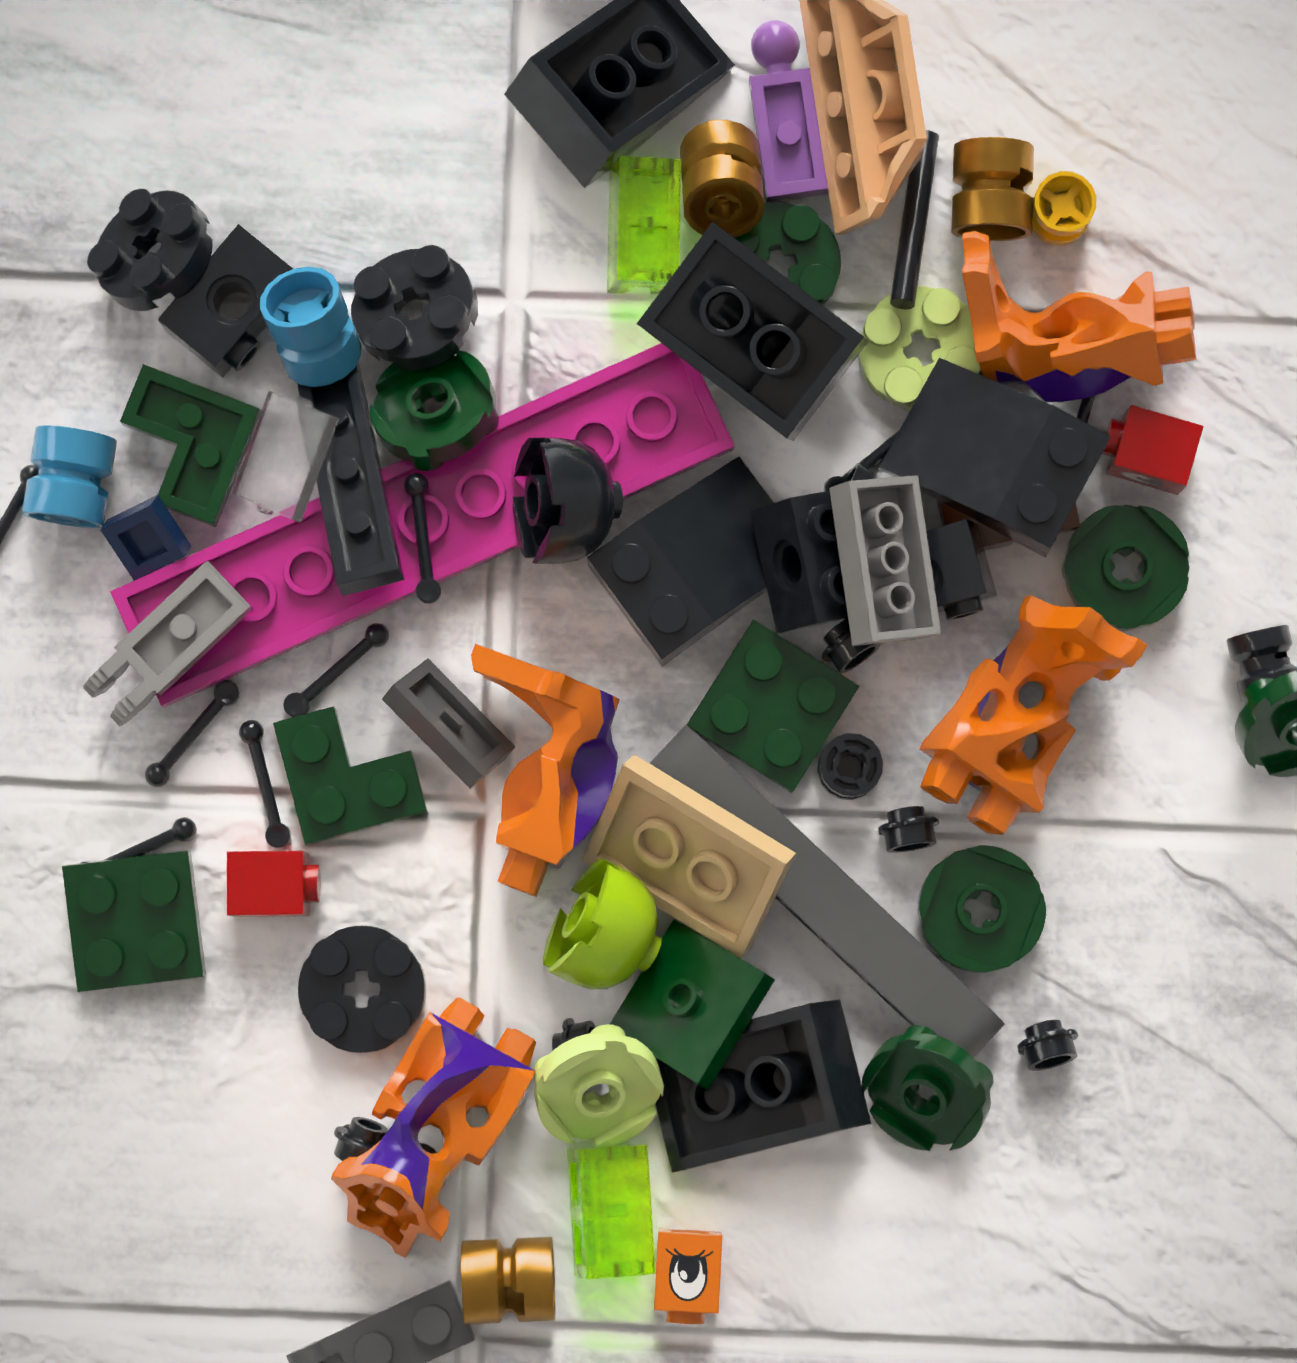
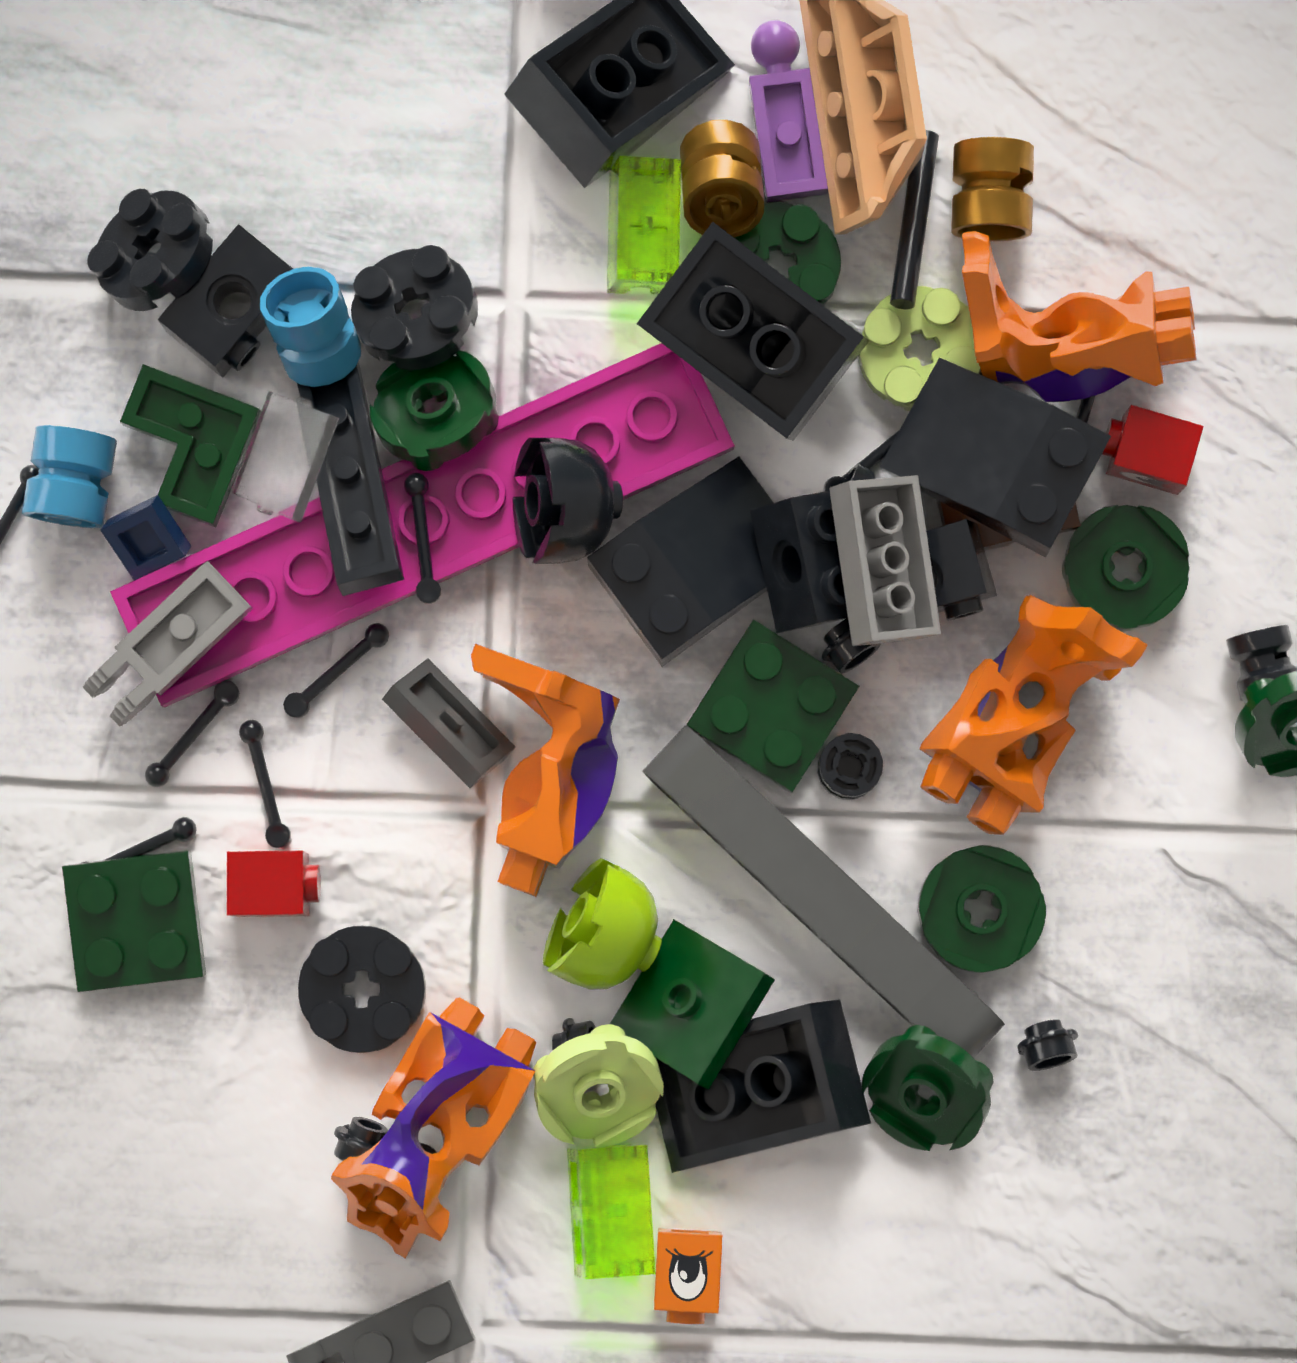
dark green plate [273,706,428,846] -> none
pearl gold wheel [461,1237,556,1324] -> none
tan plate [582,755,796,959] -> none
black plate [878,806,940,853] -> none
yellow wheel [1032,171,1097,245] -> none

